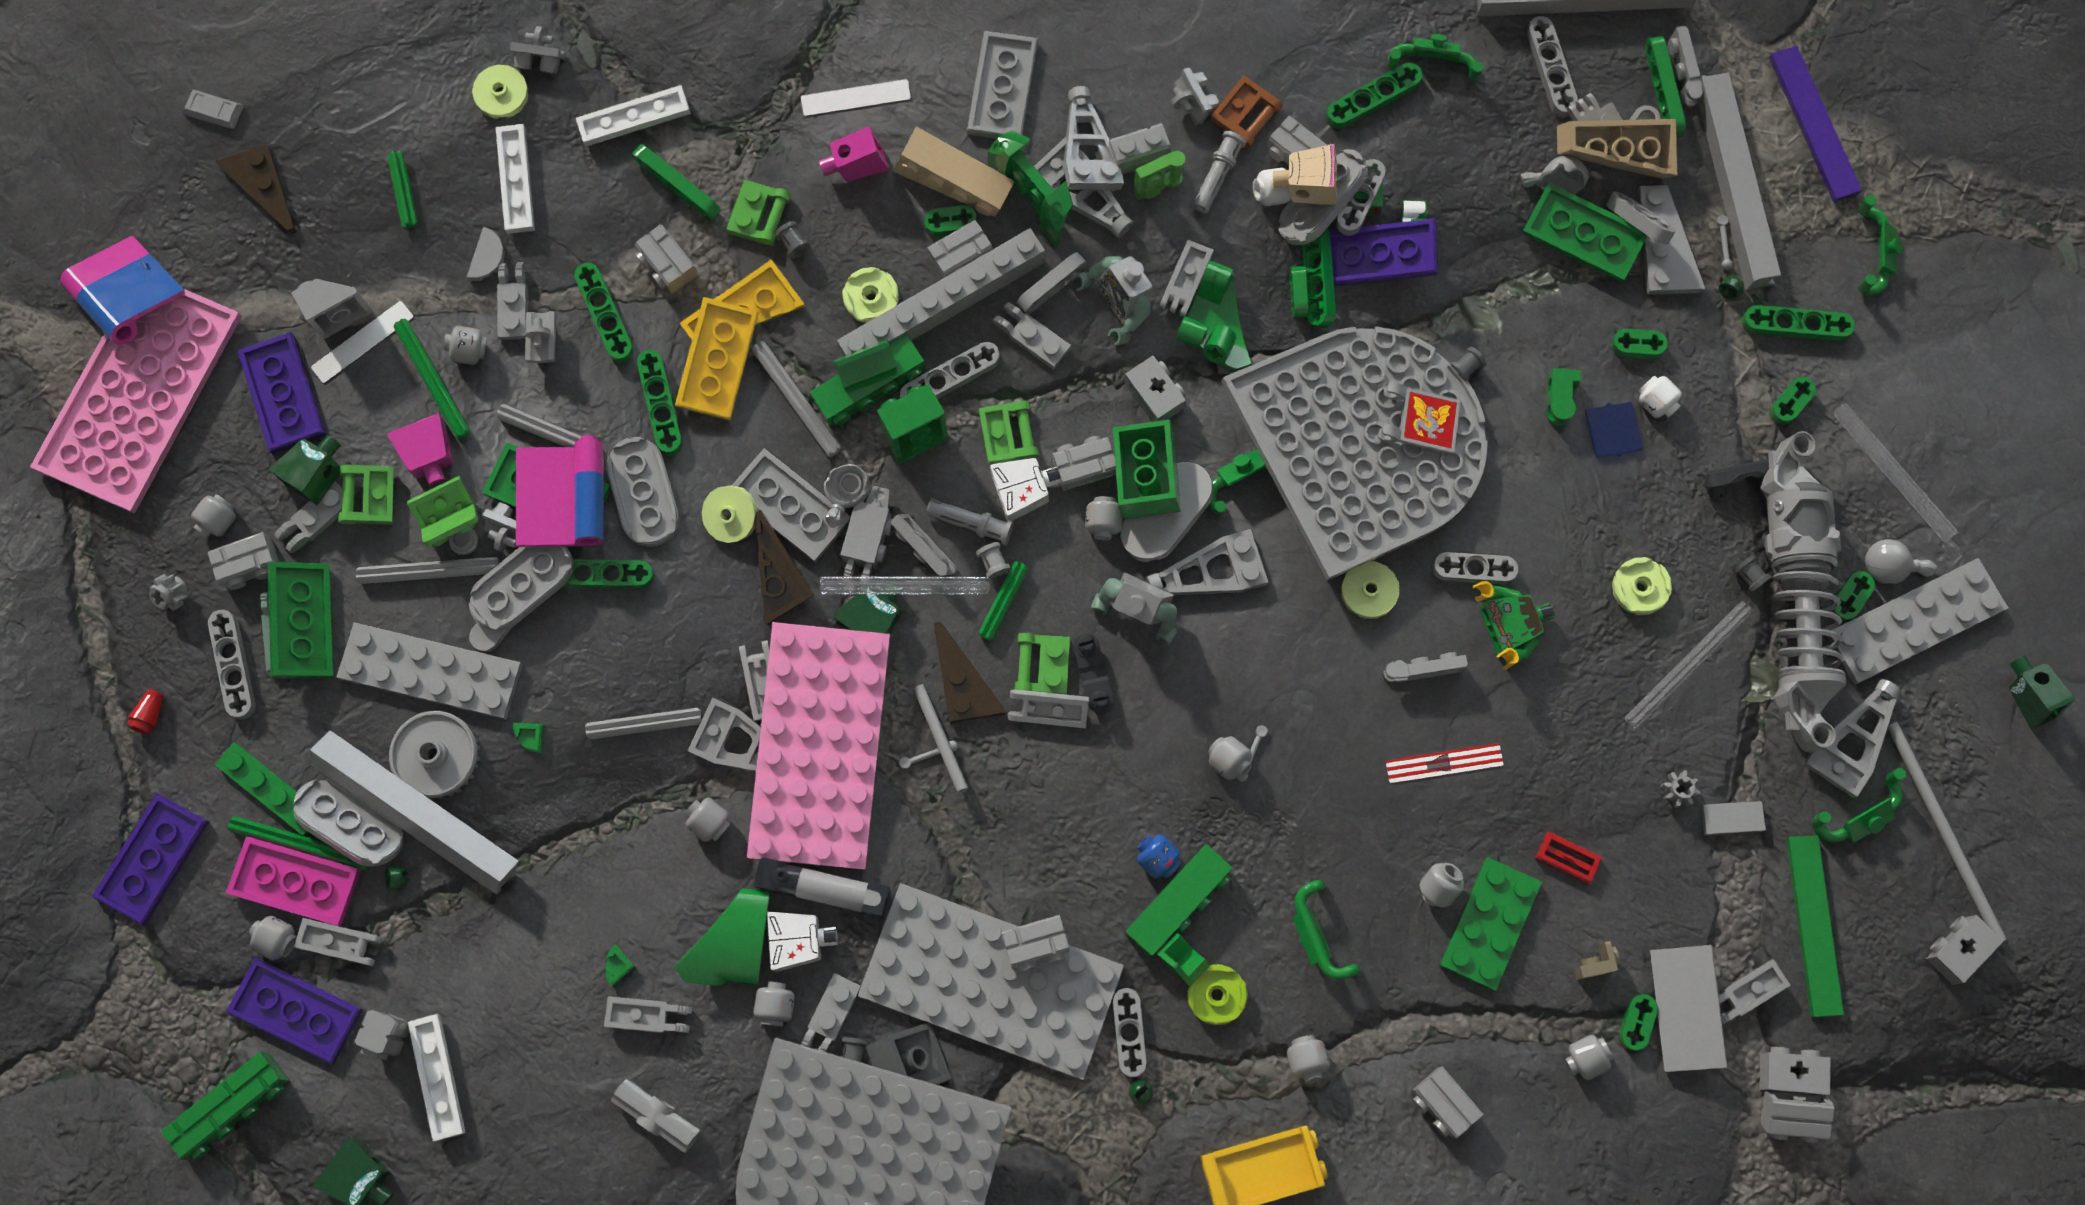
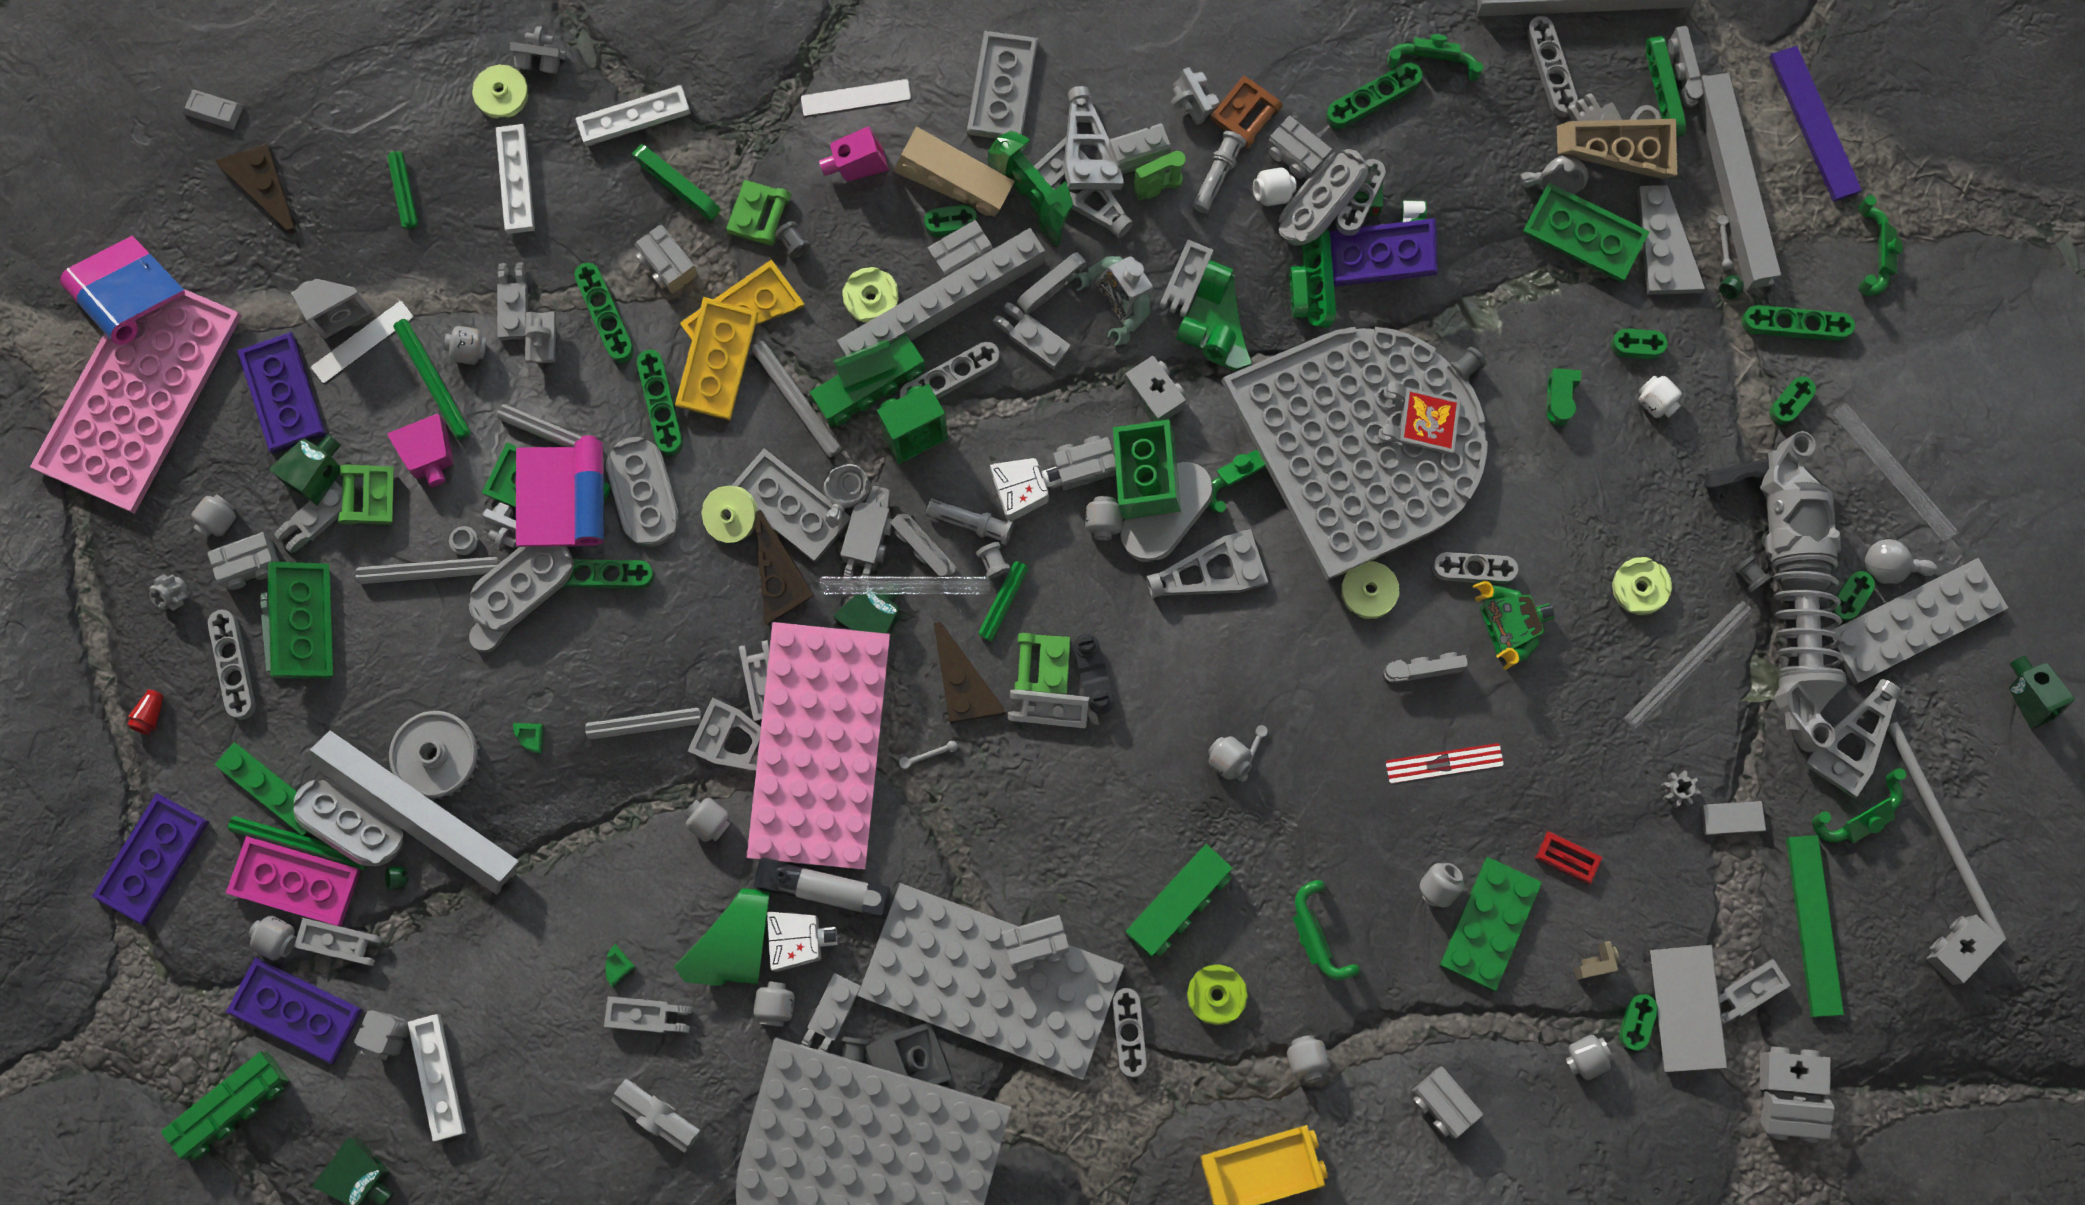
light grey plate [337,622,523,720] -> none
bright green bracket [407,476,478,547] -> none
light grey tile [467,227,505,281] -> none
light grey bar [913,684,968,793] -> none
bright green plate [979,401,1039,465] -> none
torso [1090,573,1177,646] -> none
dark green hinge [1129,1080,1153,1105] -> none
blue head [1137,834,1181,879] -> none
green panel [1157,933,1210,987] -> none
tan torso [1273,144,1337,205] -> none
clear blue piece [1585,402,1643,458] -> none
light grey beam [1606,191,1676,244] -> none

